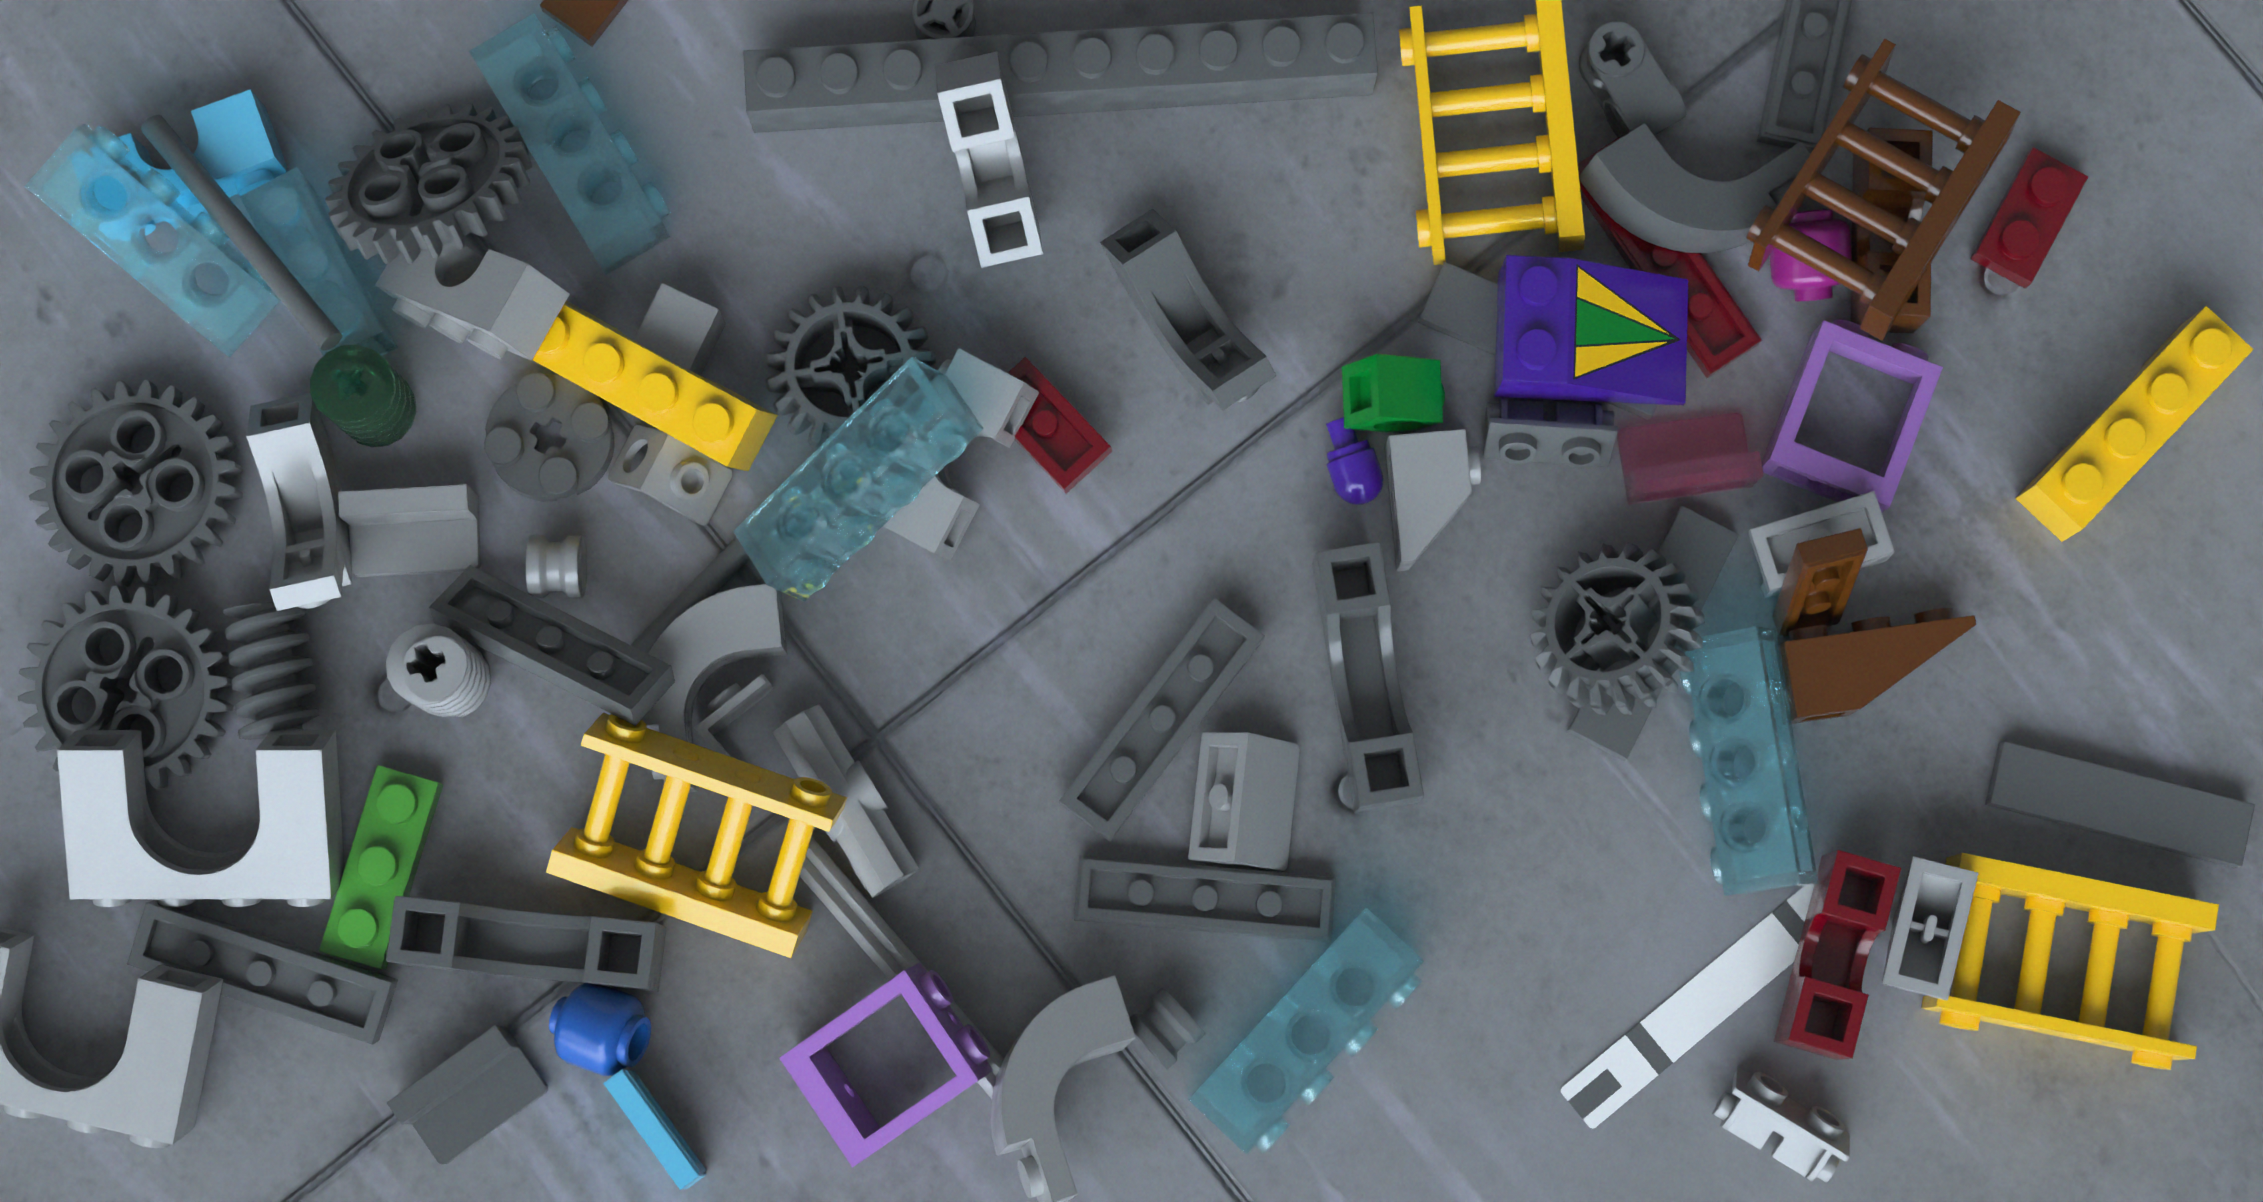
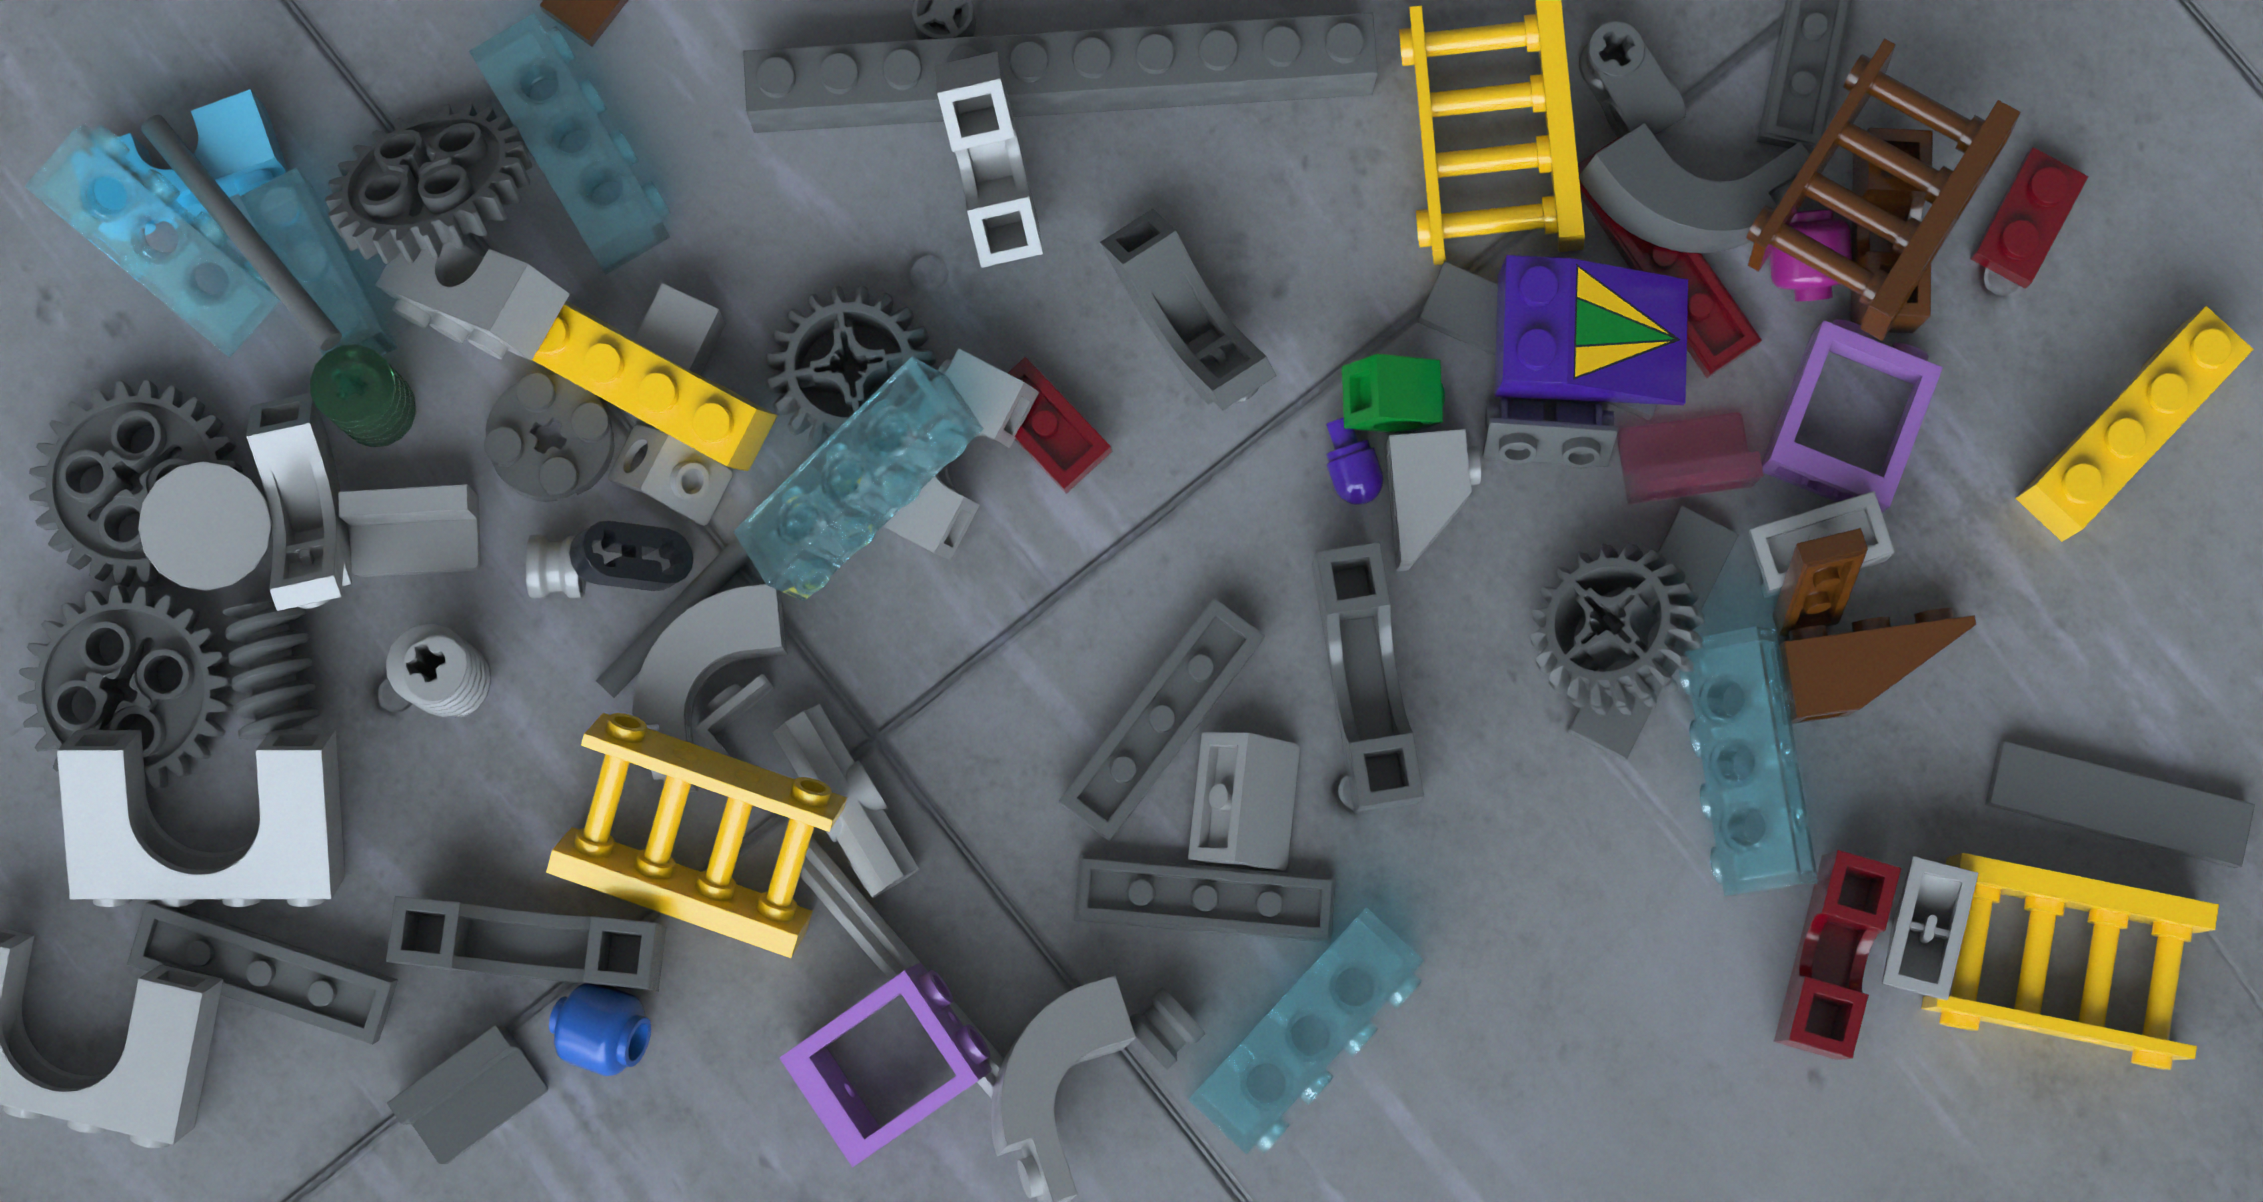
bright green plate [319,765,443,970] -> none
dark grey plate [429,565,675,726] -> none
medium azure tile [603,1069,707,1190] -> none
white sticker [1561,875,1817,1129] -> none
light grey hinge [1712,1066,1850,1182] -> none
none -> light grey tile [138,461,272,590]
none -> black beam [569,521,693,591]

